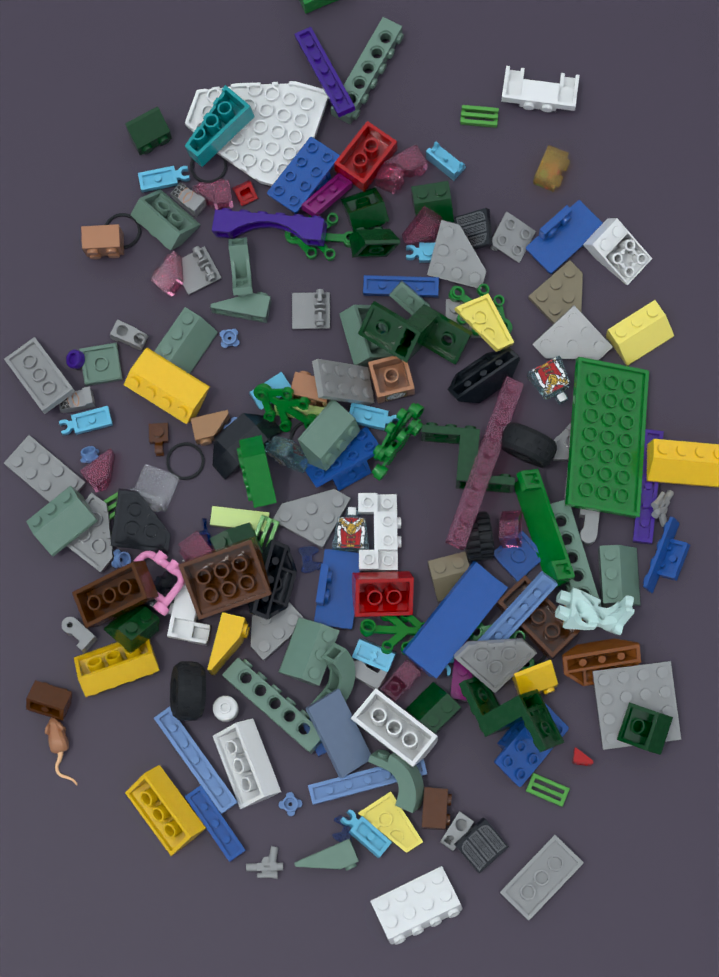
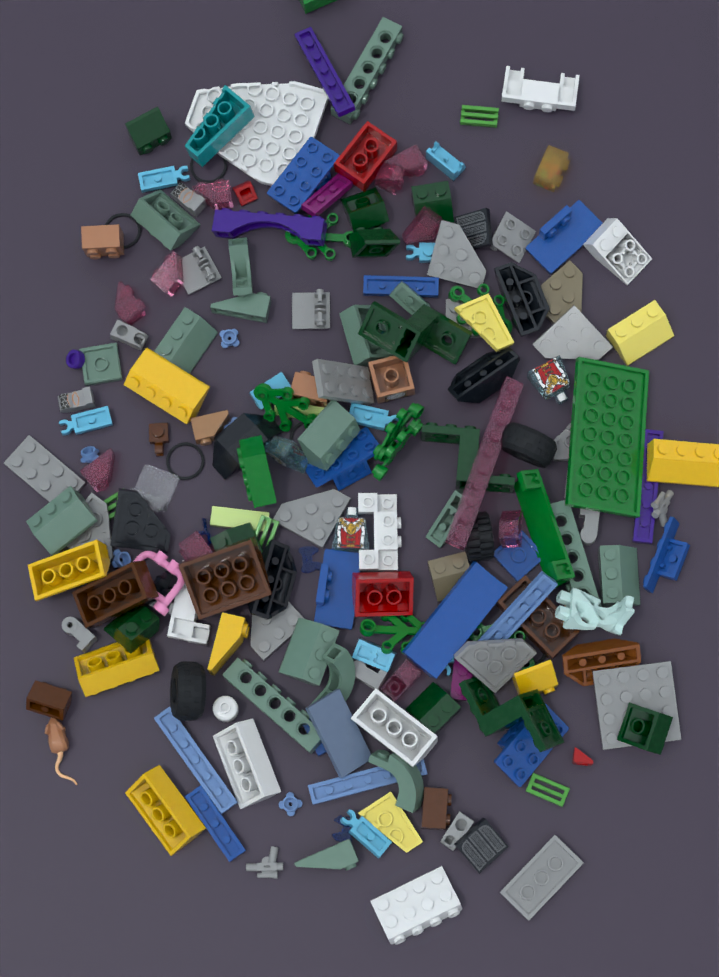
light grey plate [4,337,75,414] -> none
none -> yellow slope [28,539,110,601]
none -> clear pink slope [114,281,146,326]
none -> sand green slope [426,489,478,548]
none -> black wedge [494,262,550,337]

